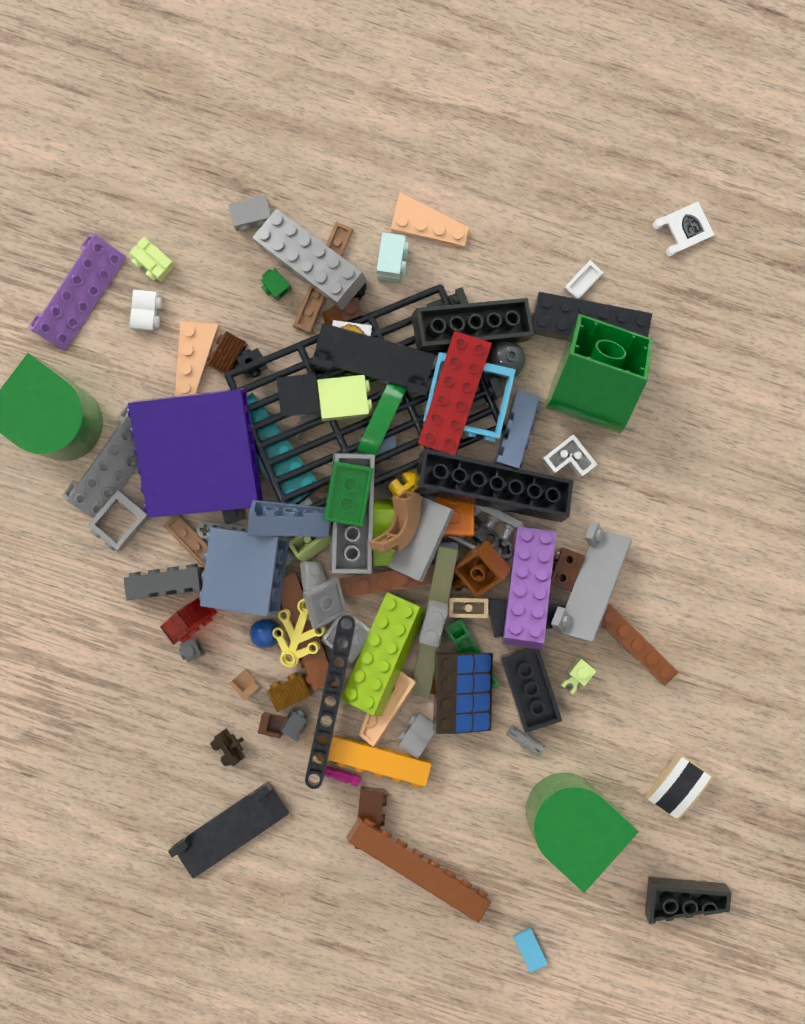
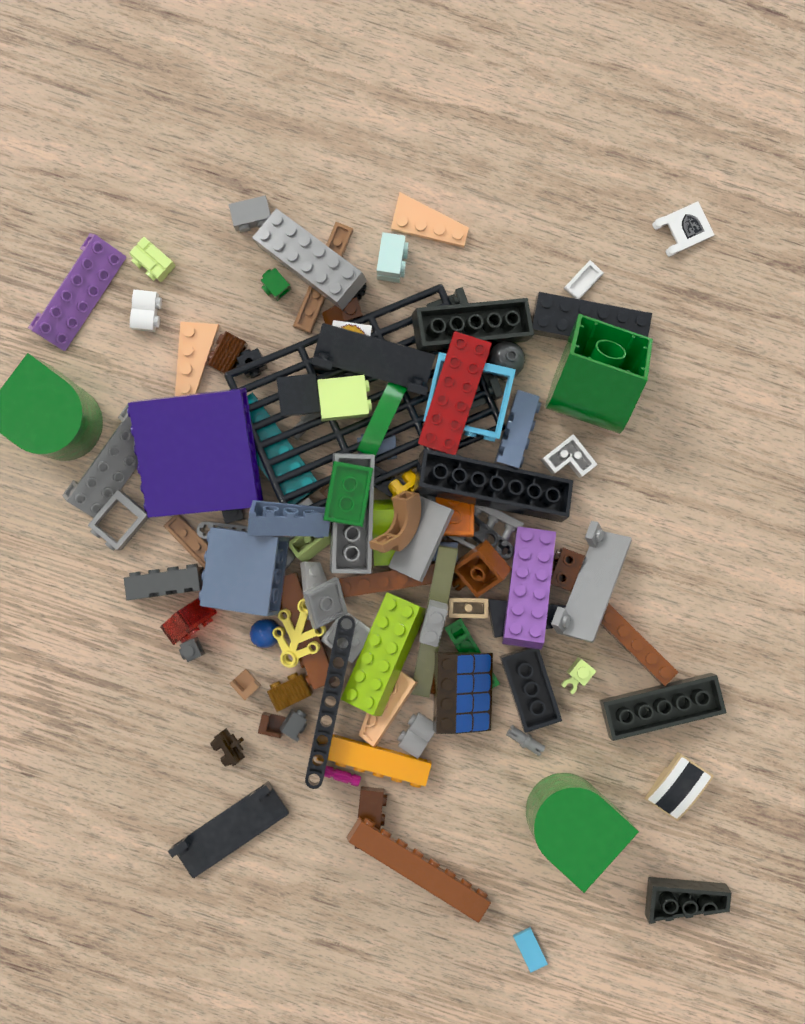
none -> pearl dark grey brick [600,673,727,741]

